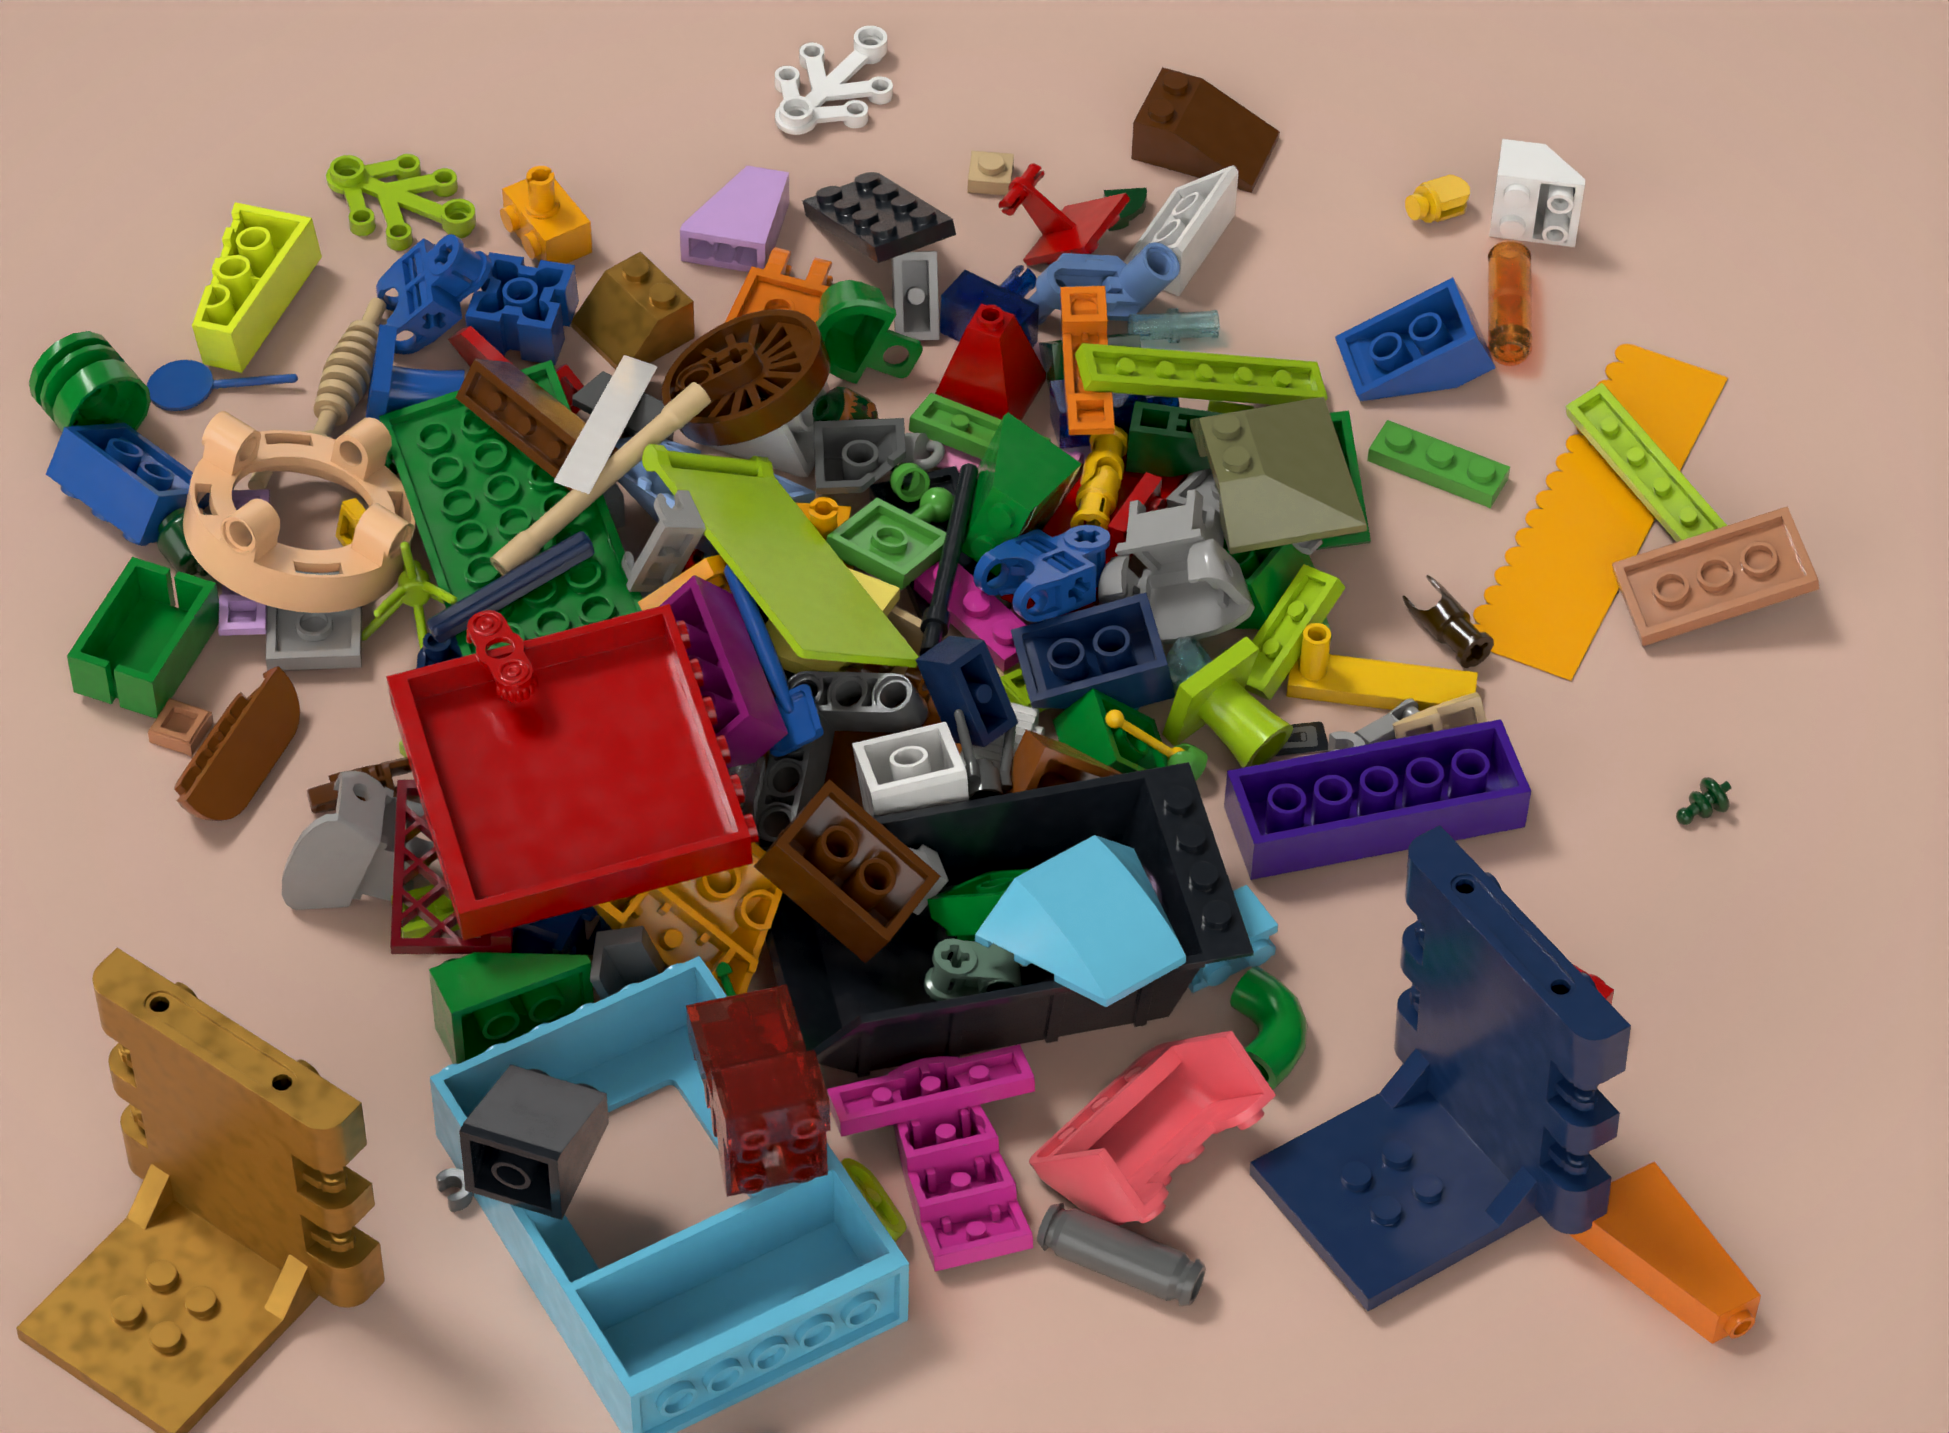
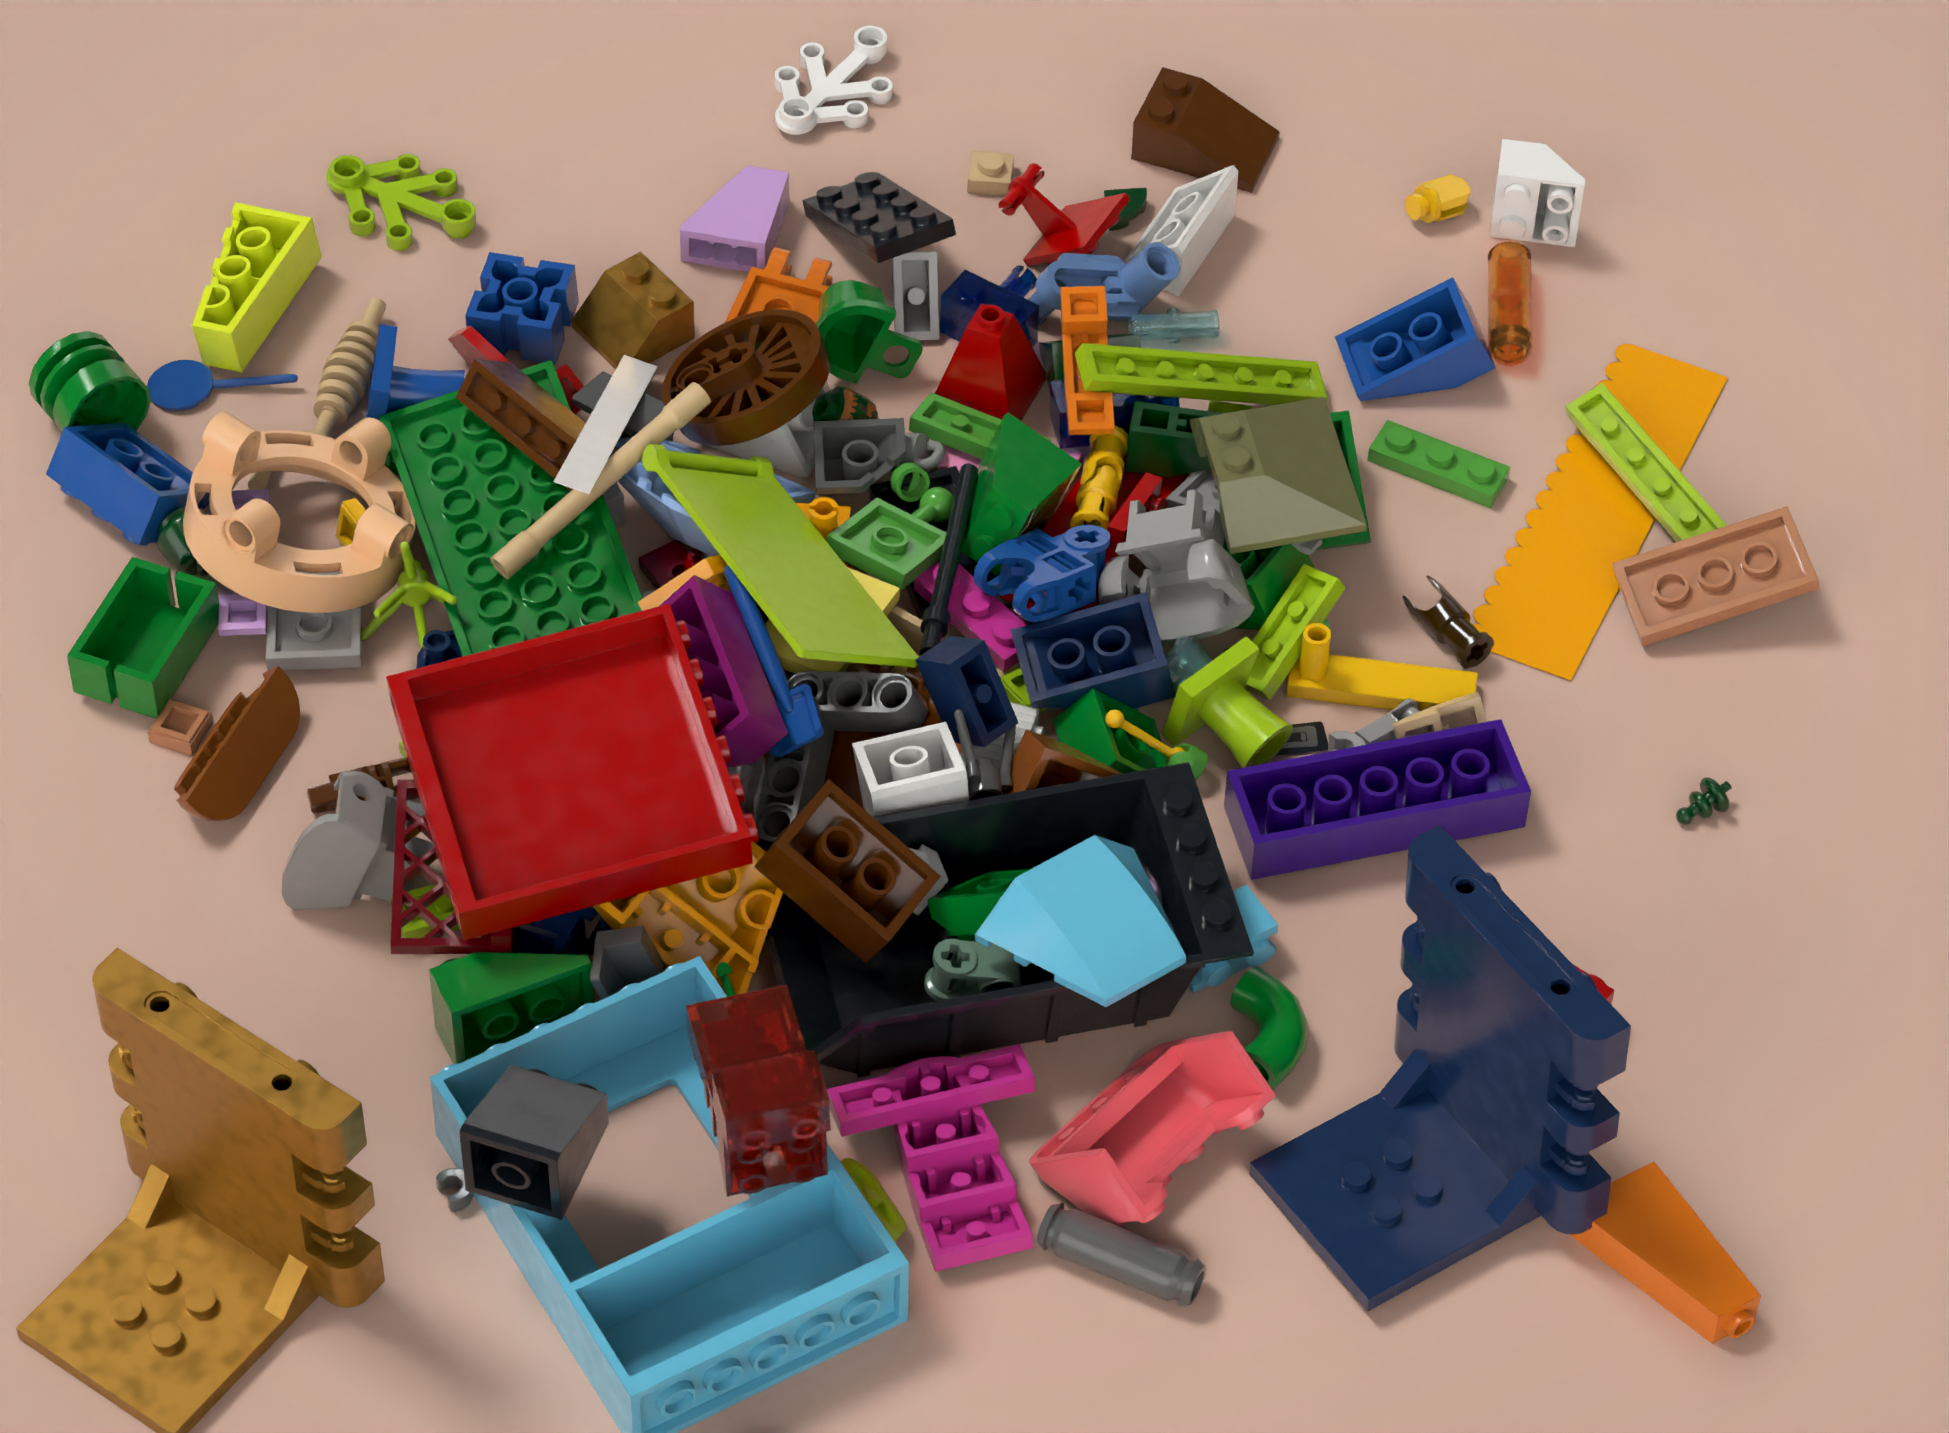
blue piece [376,234,491,355] -> none
dark blue axle [427,531,595,643] -> none
red piece [466,610,538,703] -> none
light orange brick [500,166,592,264] -> none
light grey hinge [621,490,706,592] -> none

